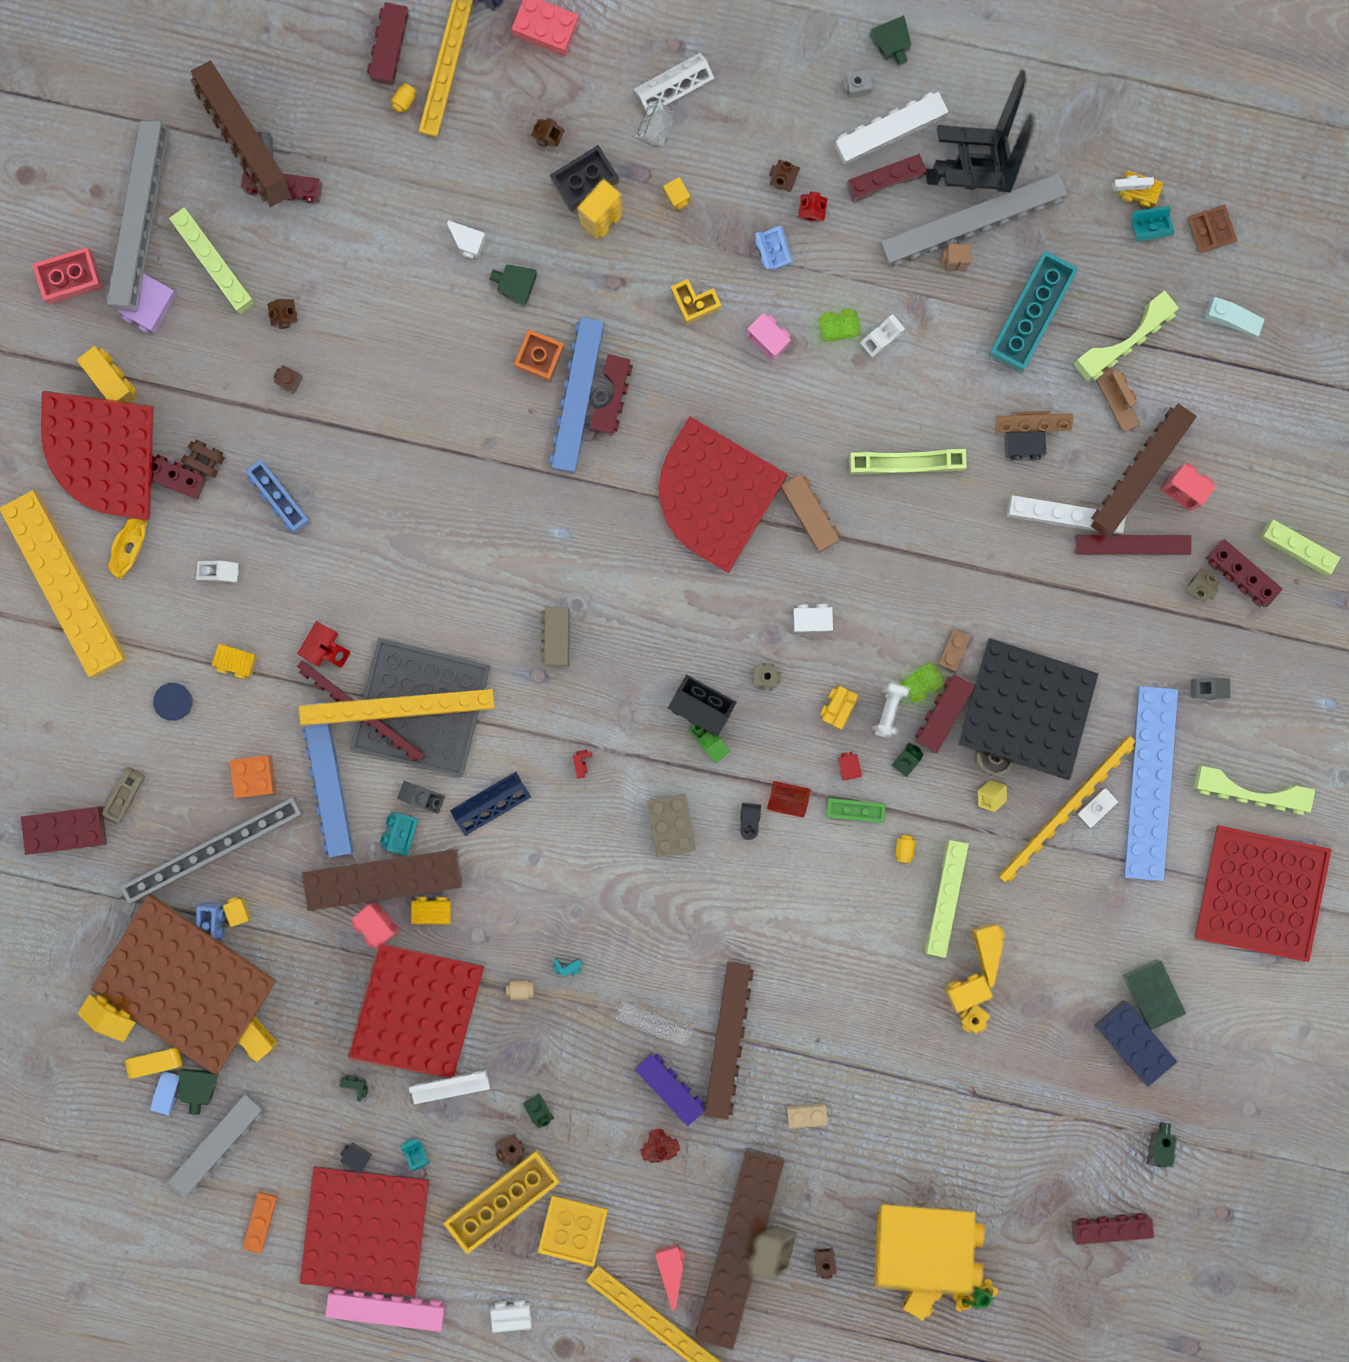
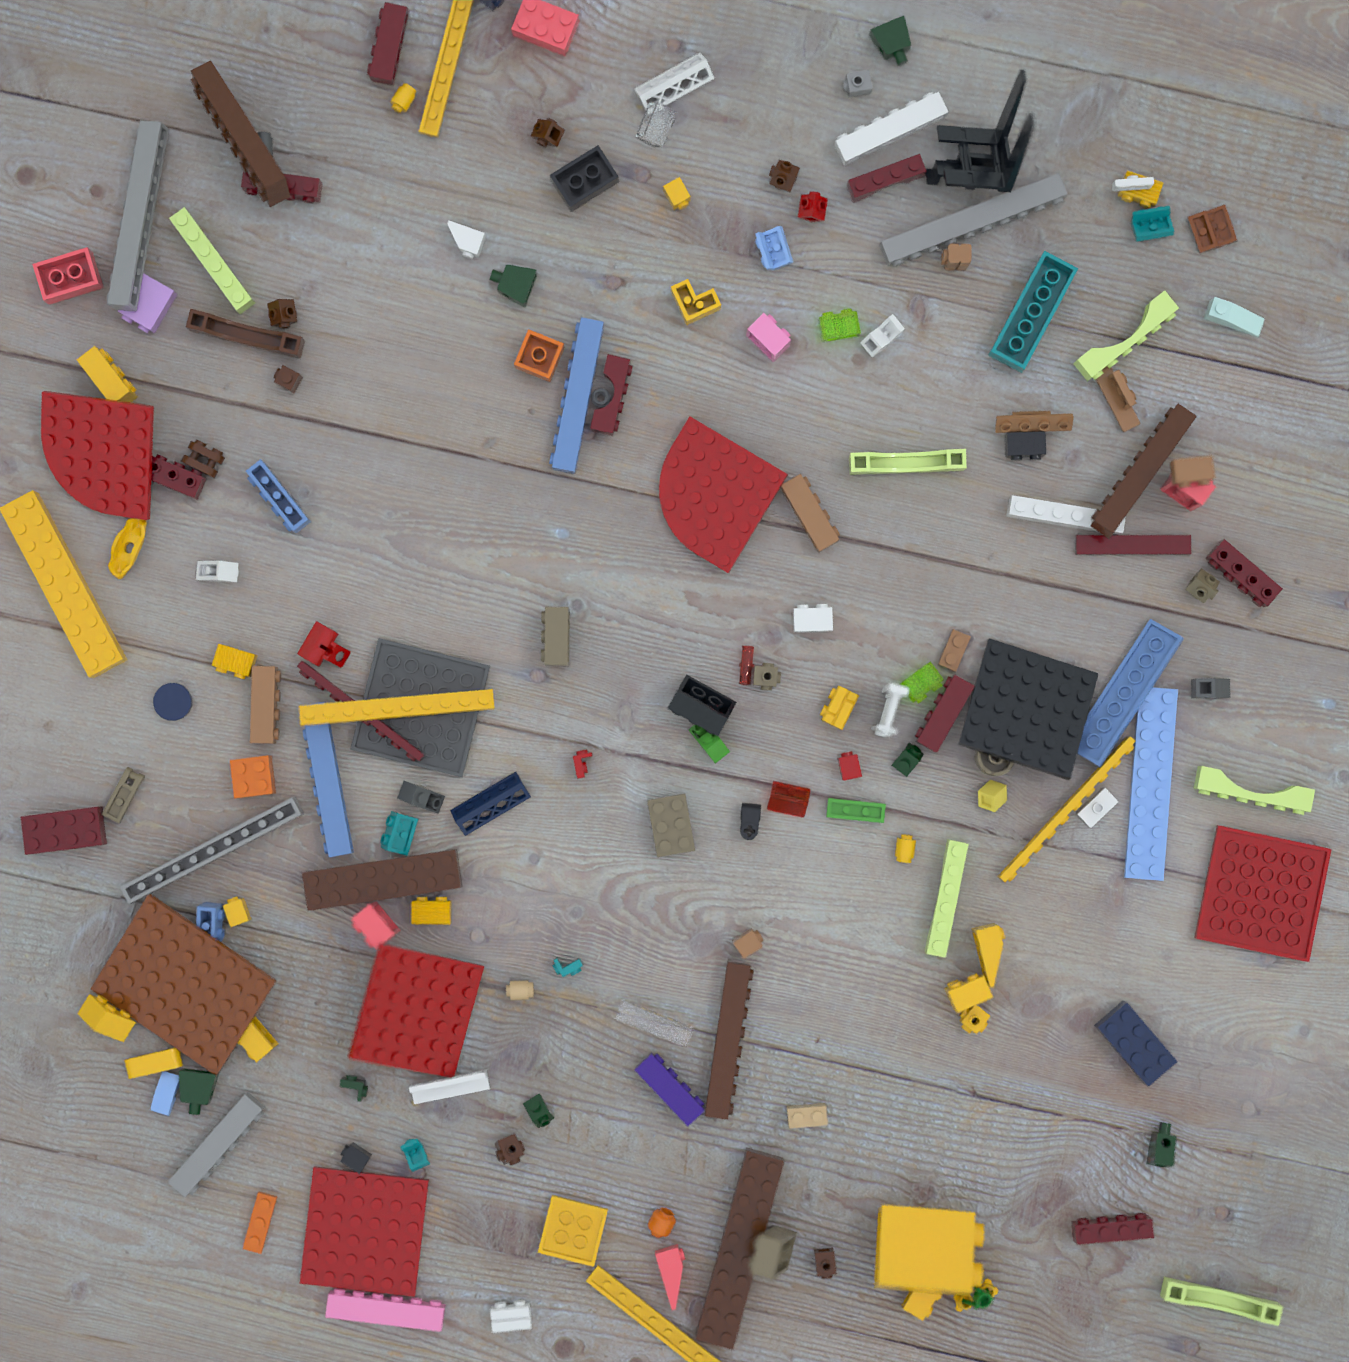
yellow brick [443,1149,561,1254] -> none
yellow brick [578,179,623,240] -> none
clear red plant [640,1129,680,1163] -> none
clear green brick [1122,959,1186,1030] -> none
yellowish green brick [1259,519,1341,576] -> none
none -> reddish brown arch [186,309,305,359]
none -> medium nougat brick [250,666,281,744]
none -> orange head [648,1207,676,1238]
none -> medium nougat brick [732,928,764,959]
none -> clear red pin [739,646,754,685]
none -> medium blue plate [1077,619,1184,768]
none -> yellowish green arch [1160,1277,1283,1326]
none -> medium nougat brick [1170,455,1215,488]

